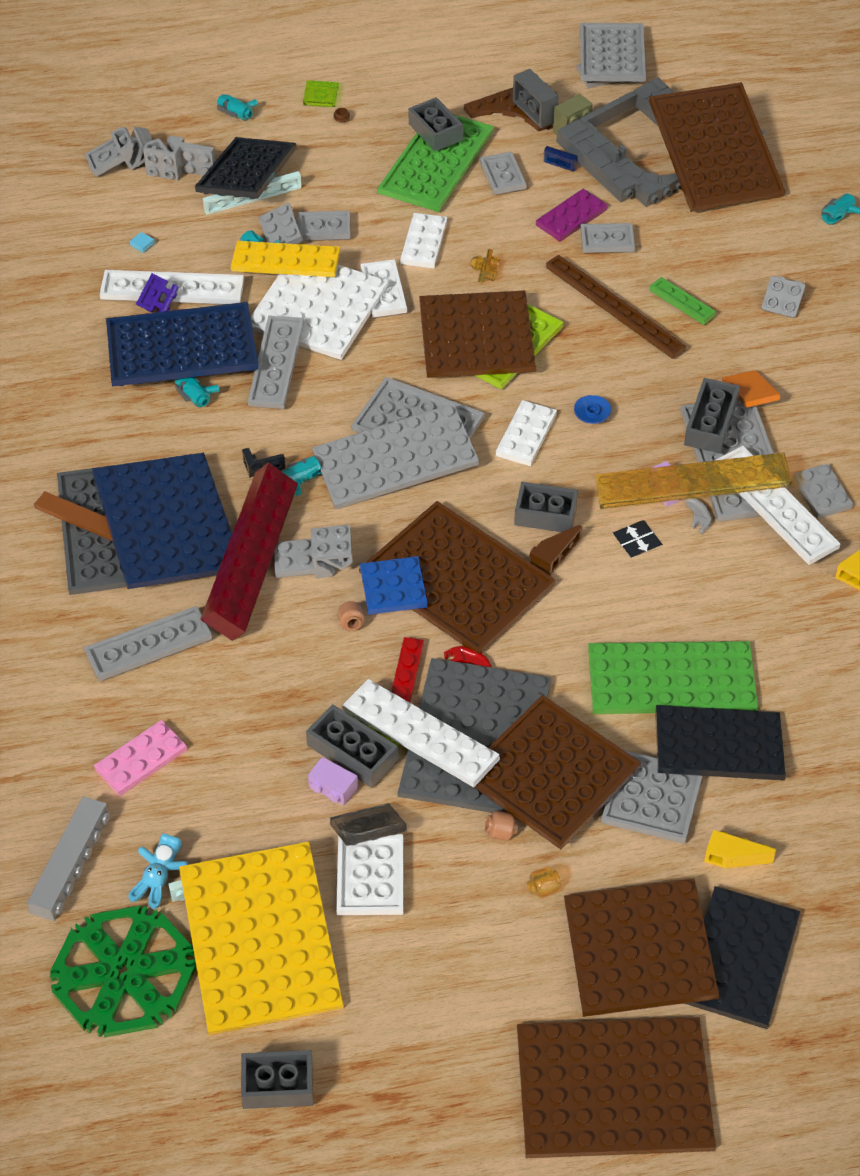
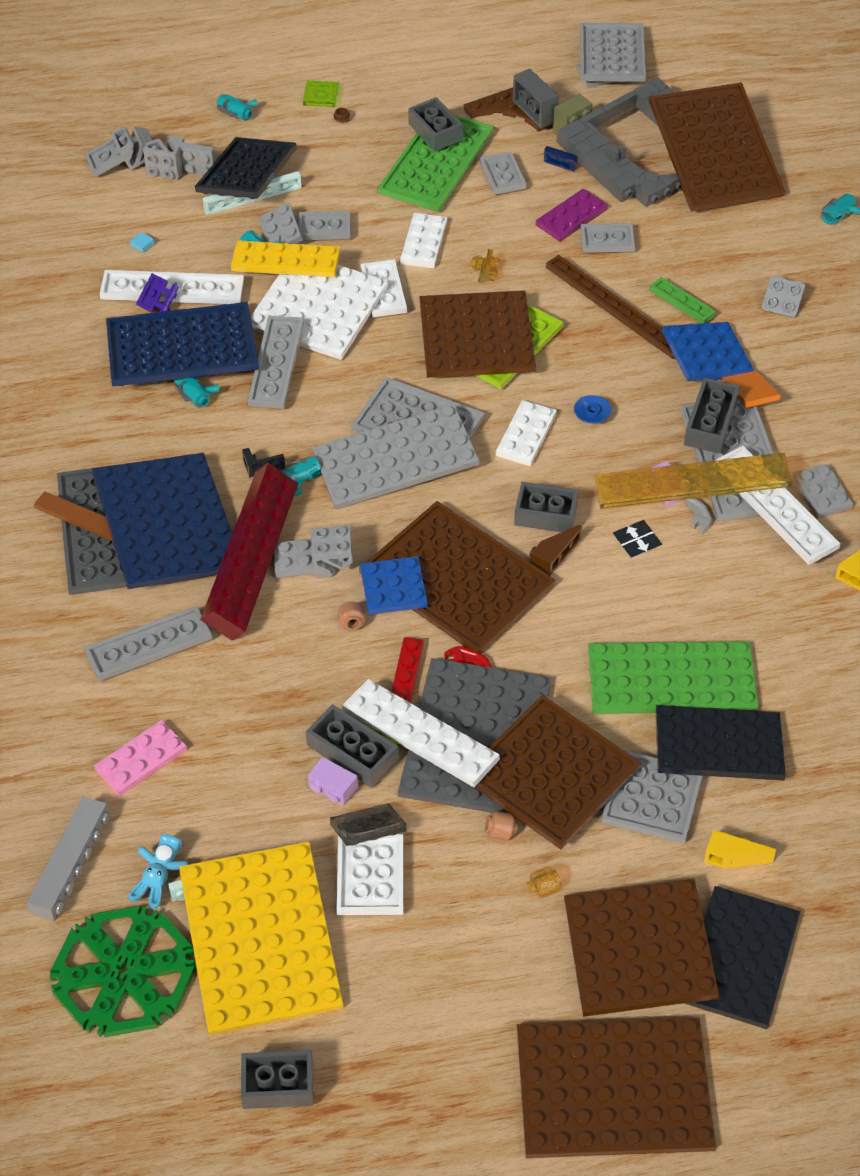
none -> blue plate [662,322,754,381]

